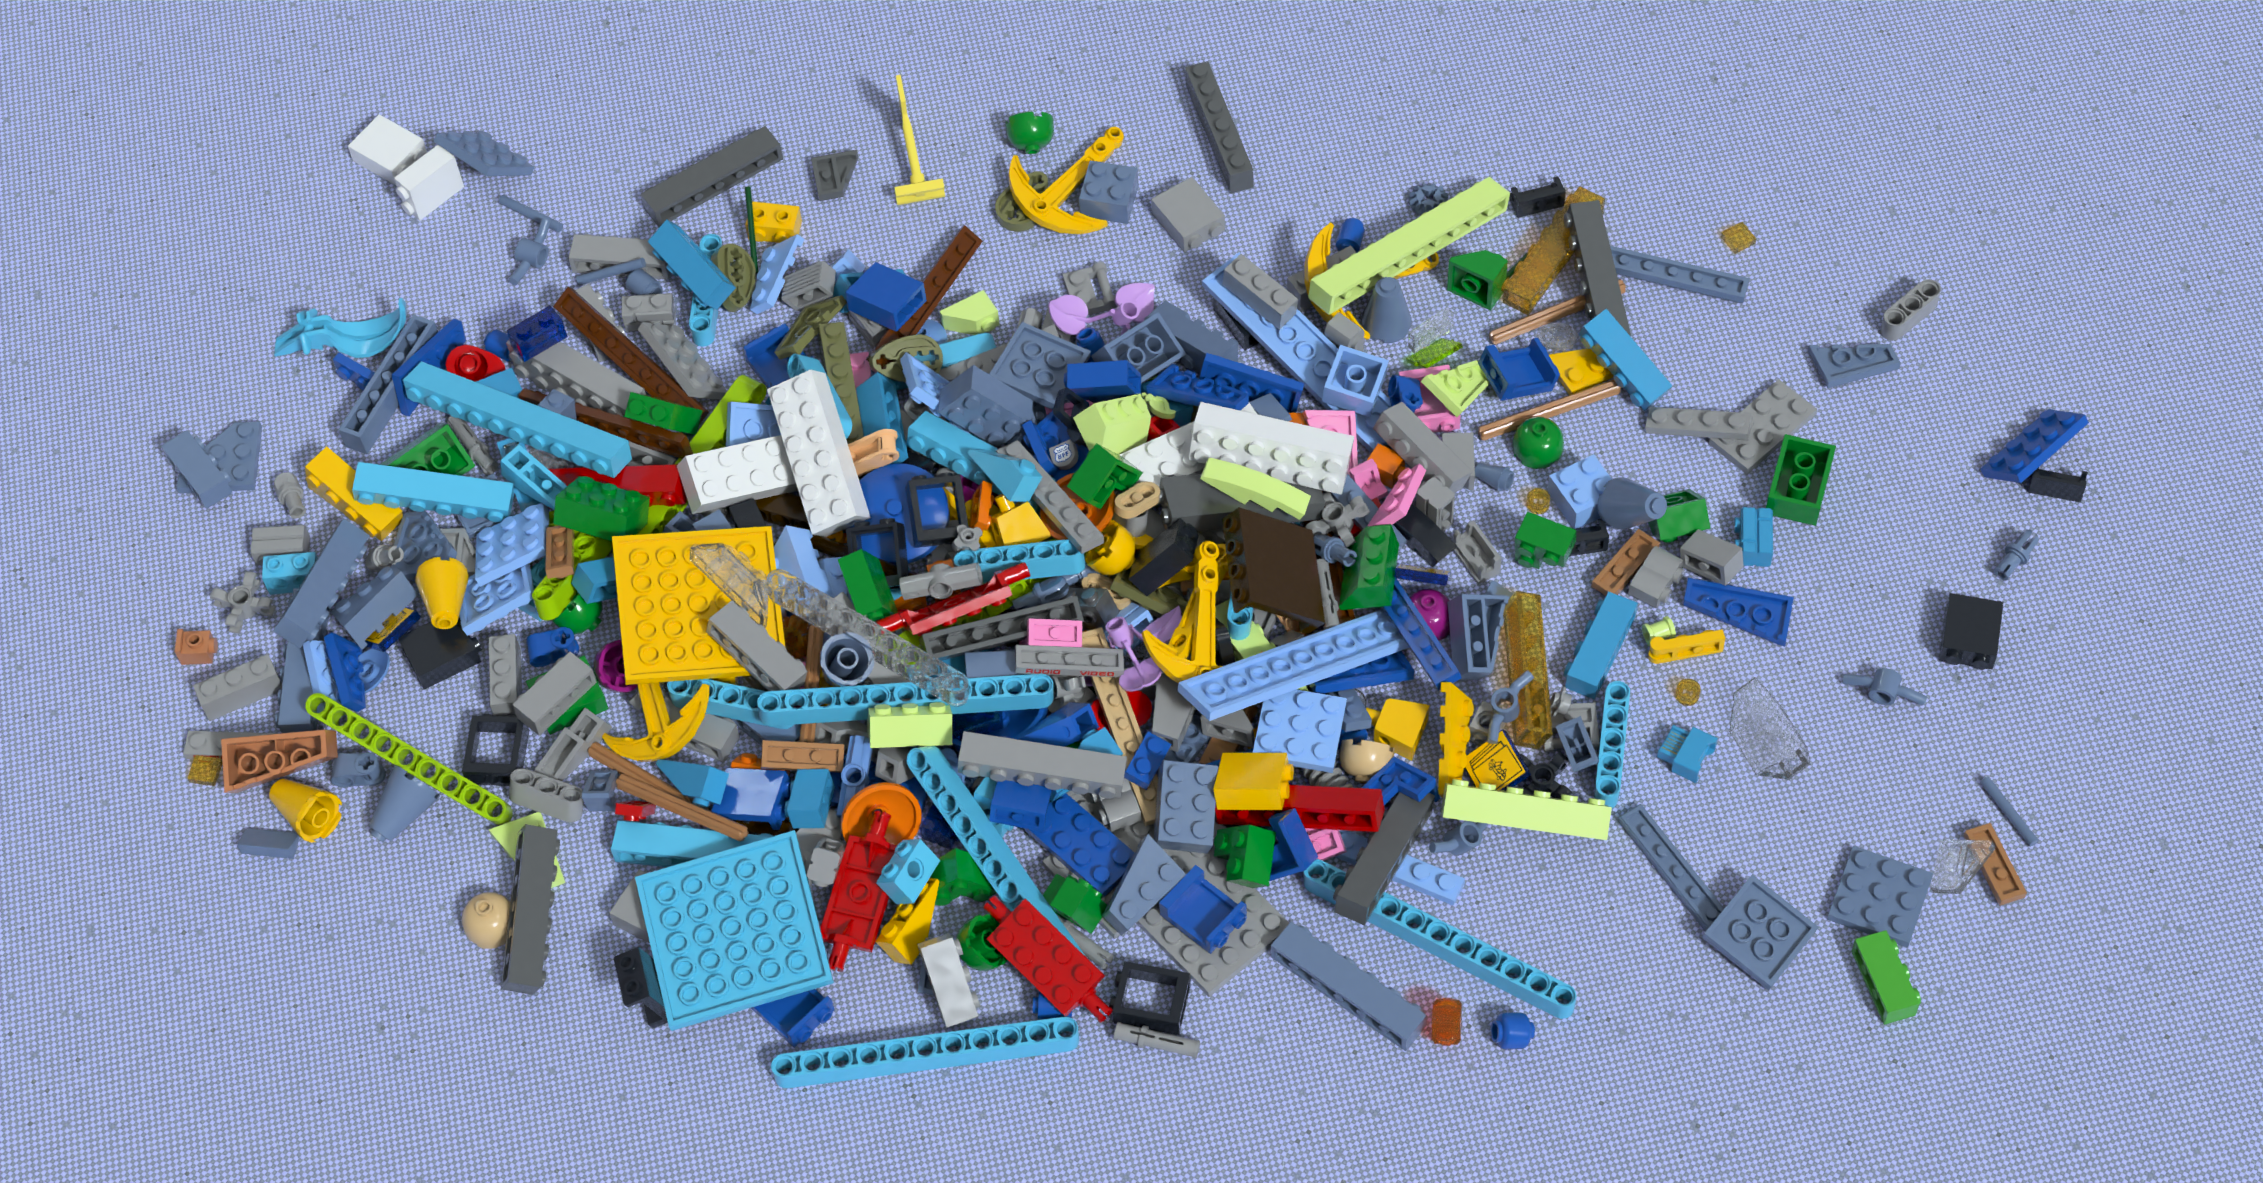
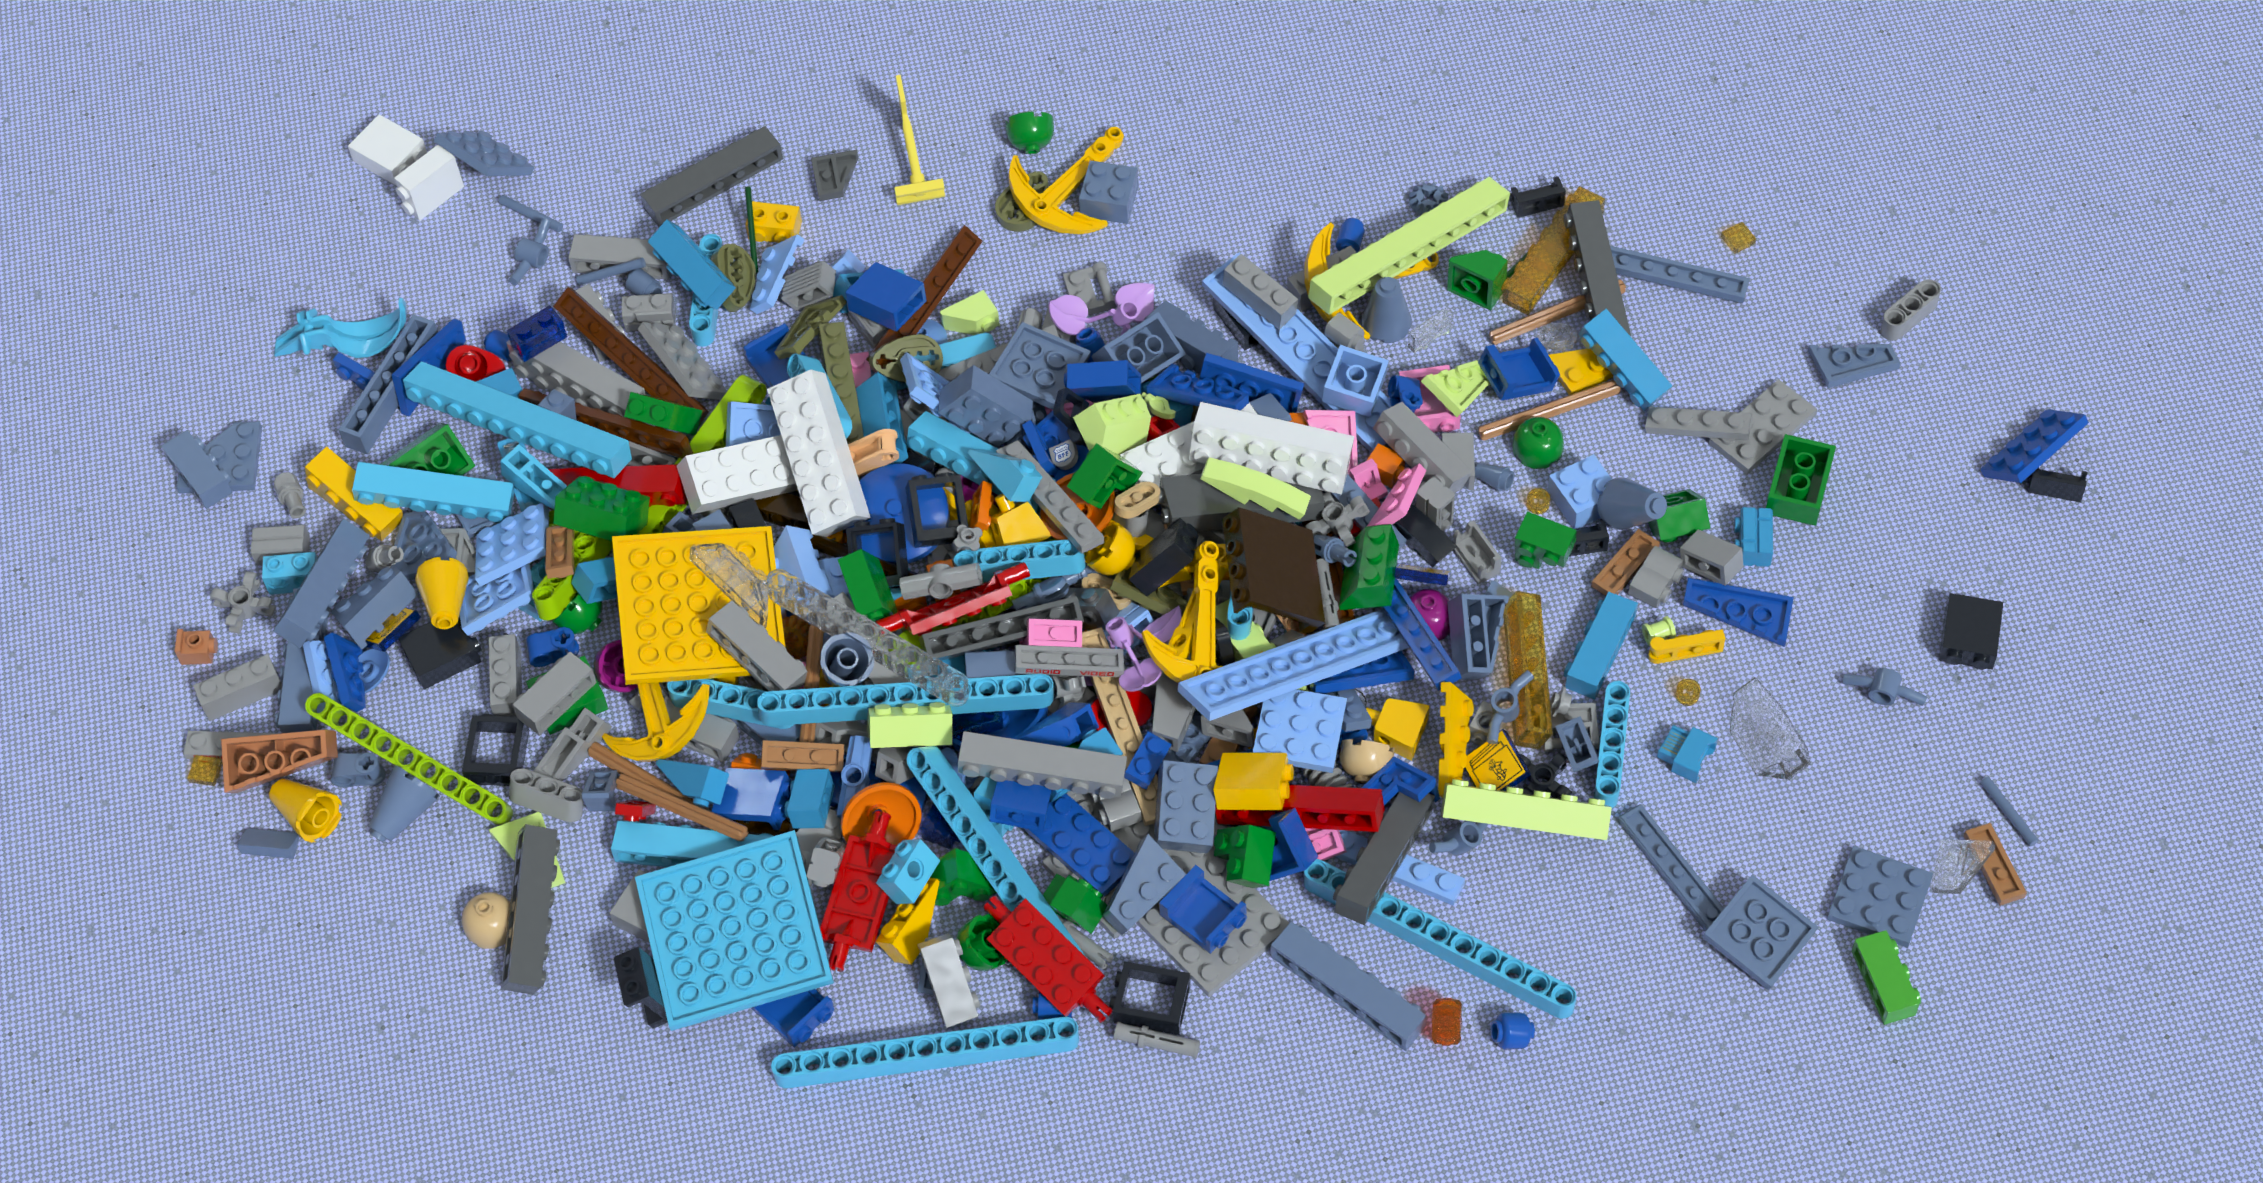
light grey pin [447,416,498,475] -> none
clear gear [529,447,568,469] -> none
light grey brick [1151,177,1225,253] -> none
dark grey brick [1185,61,1254,194] -> none
clear neon green piece [1406,338,1463,368] -> none
sand blue arm [1993,530,2039,581] -> none

